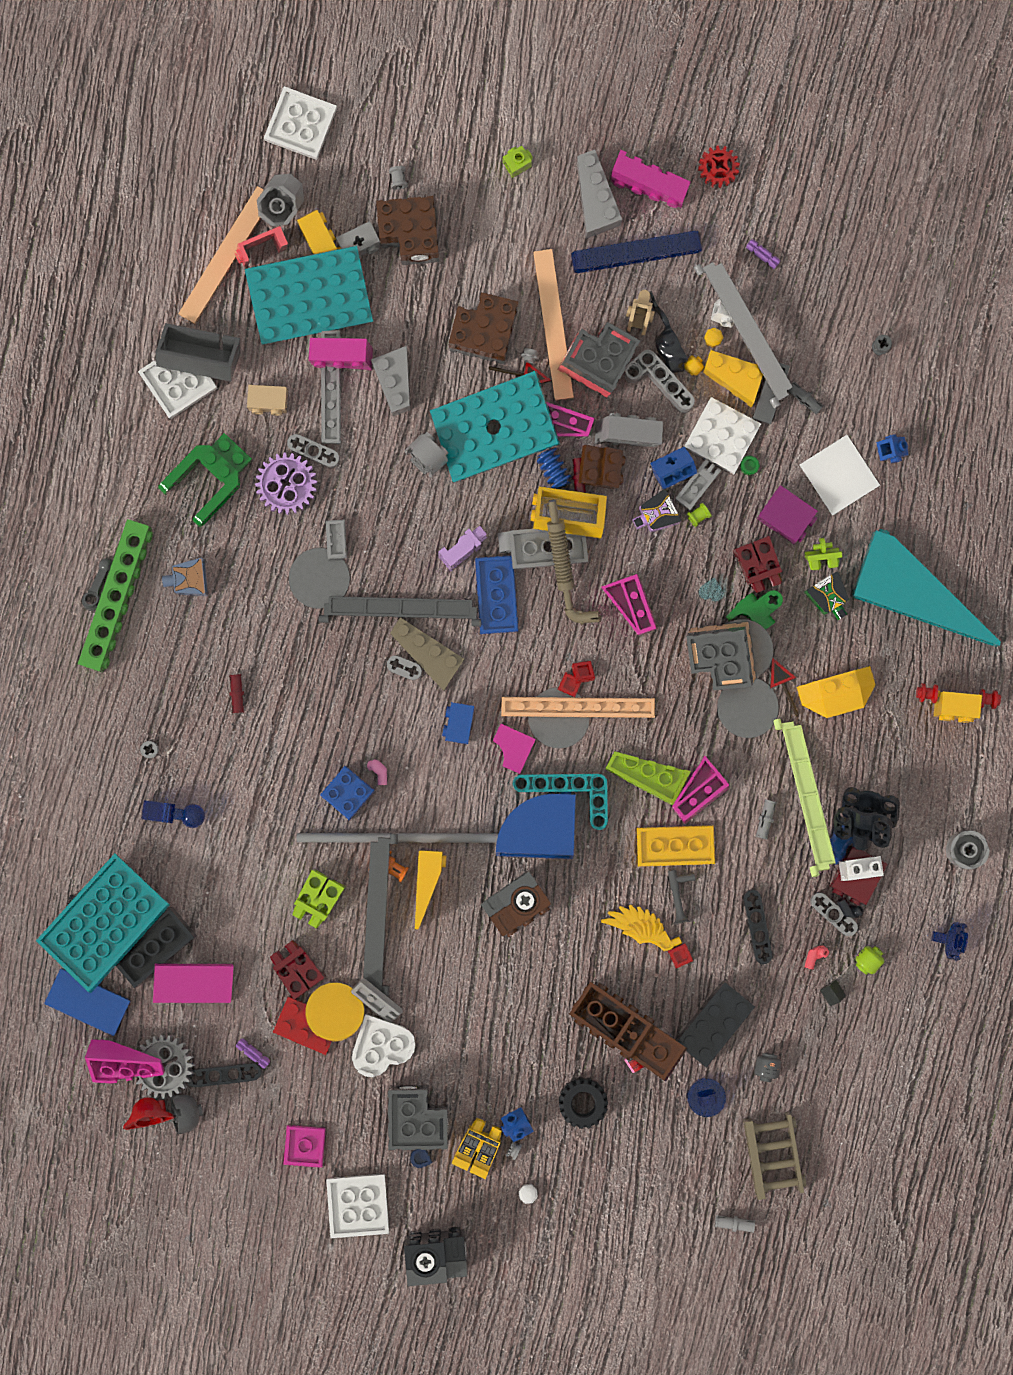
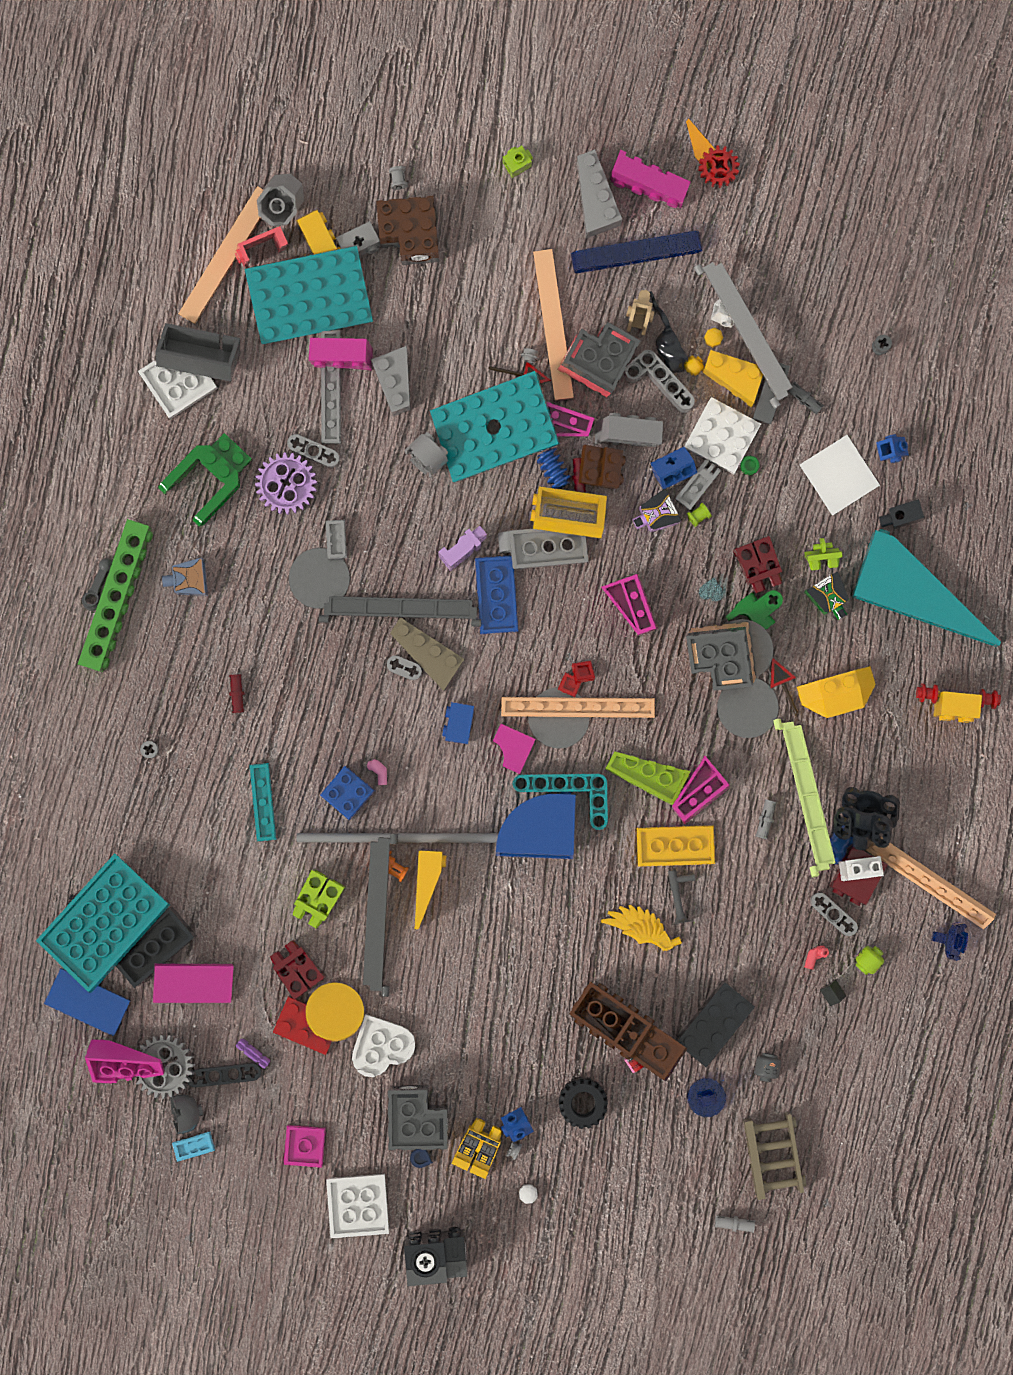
red hat [123,1097,174,1130] -> none
clear blue beam [141,800,205,828] -> none
tan hinge [247,385,288,416] -> none
white plate [264,86,337,160] -> none
light grey hinge [351,978,403,1023] -> none
reddish brown piece [449,292,518,365] -> none
piece [481,870,551,937] -> none
dark tan piece [547,500,602,625] -> none
red tile [668,943,693,969] -> none
black beam [743,890,772,964] -> none
medium lavender axle [746,239,780,269] -> none
magenta brick [756,485,818,545] -> none
black arm [837,897,864,918] -> none
light grey brick [946,830,989,869] -> none
none -> medium azure plate [172,1131,216,1162]
none -> teal tile [250,763,277,842]
none -> light orange sticker [686,119,720,170]
none -> light nougat plate [866,837,996,929]
none -> black torso [879,499,924,529]

